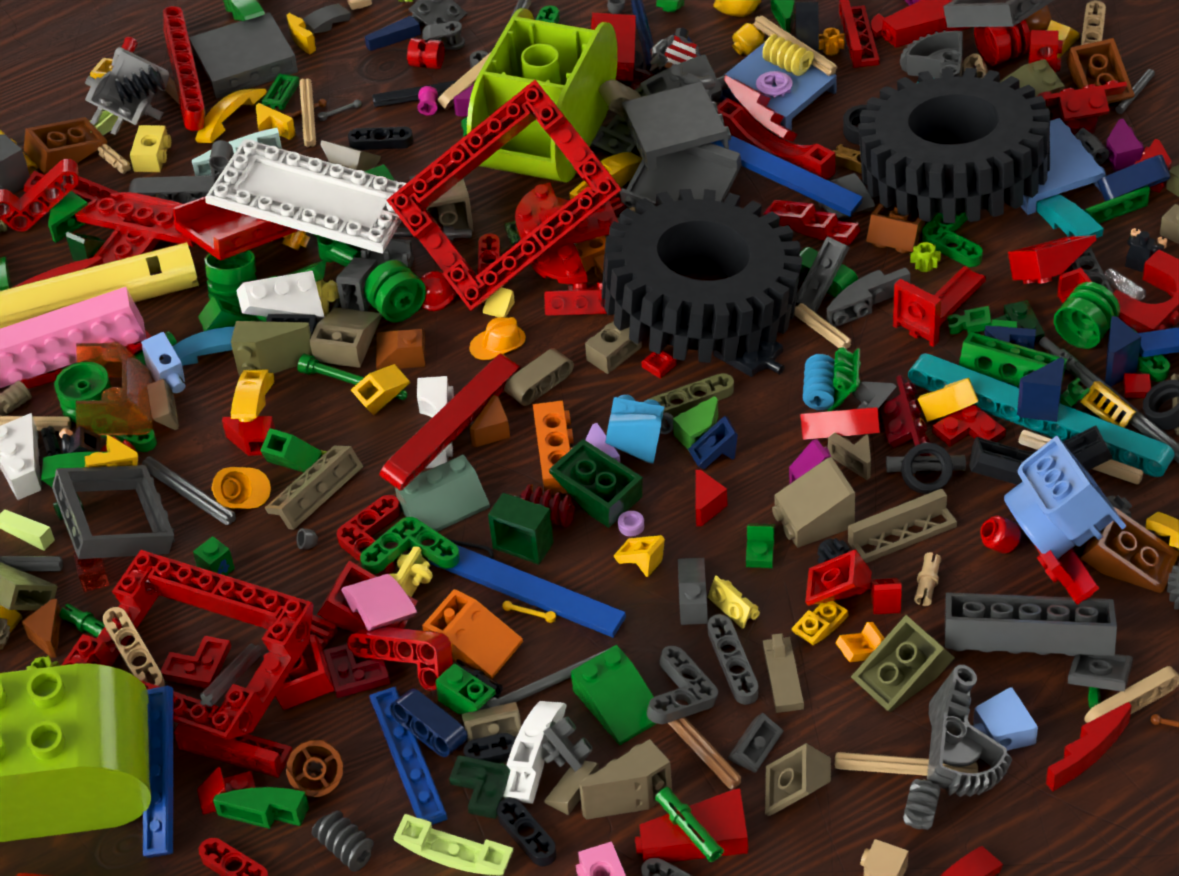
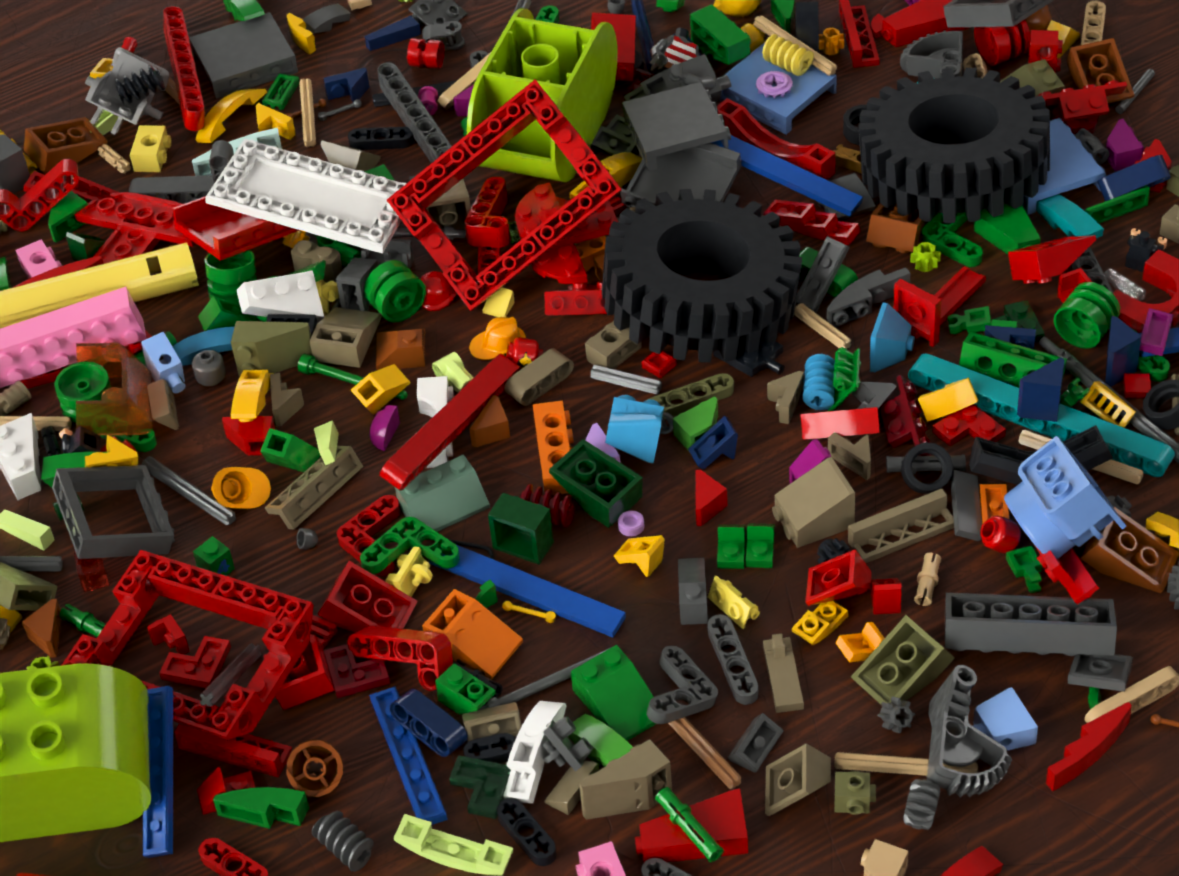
tan beam [103,607,165,687] -> none
bright pink slope [341,574,417,631] -> none
dark tan beam [599,80,641,117] -> none
slope [724,76,797,142] -> none
none -> bright pink brick [16,239,62,279]
none -> red bracket [147,614,190,654]
none -> dark grey head [192,350,226,386]
none -> dark tan slope [270,373,304,427]
none -> dark tan brick [291,240,343,283]
none -> yellowish green piece [314,420,339,465]
none -> dark blue slope [323,67,370,103]
none -> magenta brick [369,405,400,451]
none -> dark grey beam [377,62,452,163]
none -> yellowish green piece [432,352,474,393]
none -> red beam [464,177,511,248]
none -> green tile [475,579,498,608]
none -> red head [506,337,543,369]
none -> bright green slope [568,714,633,767]
none -> axle [591,365,662,395]
none -> green wedge [690,4,751,65]
none -> green slope [717,524,746,569]
none -> dark tan slope [767,371,804,424]
none -> olive brick [835,771,876,815]
none -> dark azure slope [870,302,915,373]
none -> dark grey gear [878,696,915,733]
none -> dark grey tile [950,470,982,541]
none -> green slope [973,204,1041,255]
none -> orange plate [979,484,1009,525]
none -> green plate [1006,545,1042,593]
none -> magenta tile [1140,308,1174,356]

